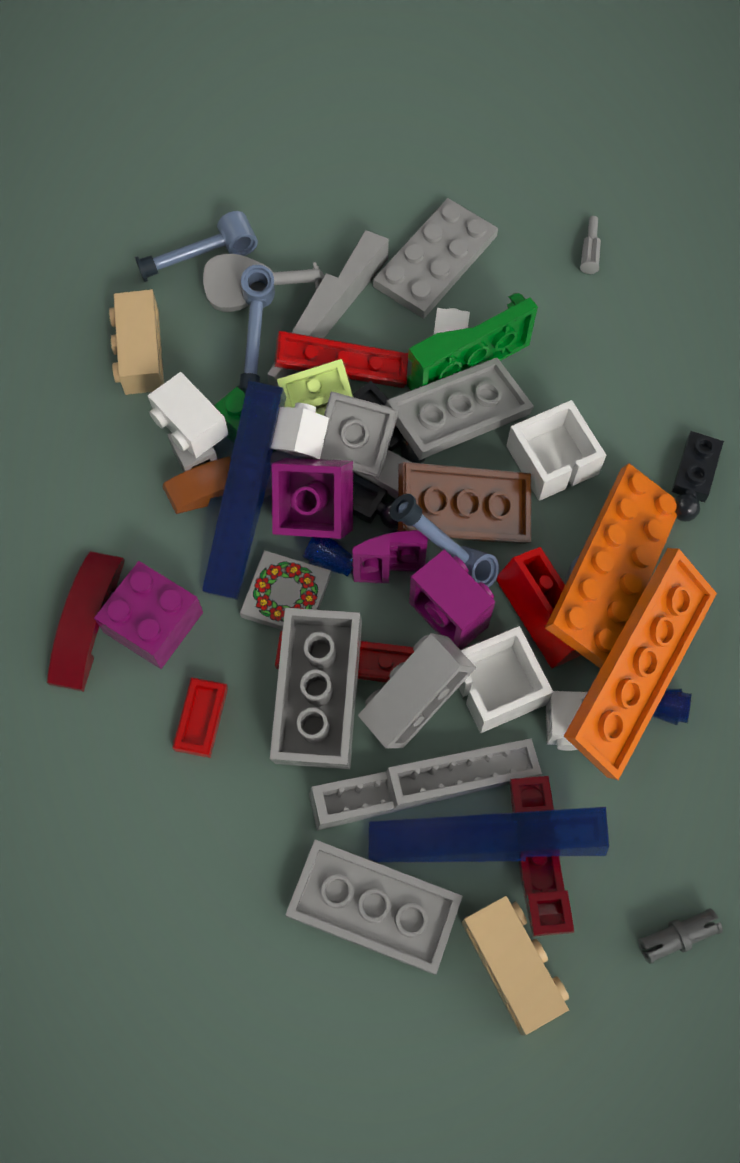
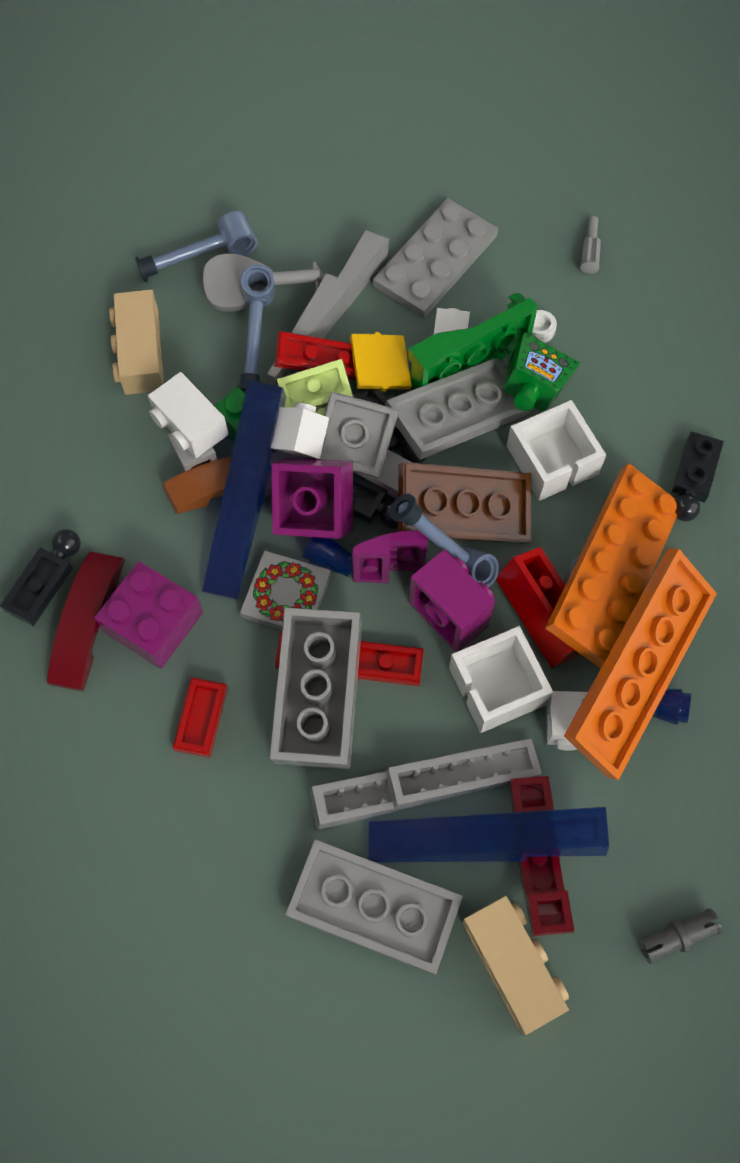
light grey brick [358,633,476,748] -> none
none -> black plate [0,529,81,627]
none -> yellow piece [350,332,412,392]
none -> green torso [503,332,580,411]
none -> white tile [532,310,557,343]

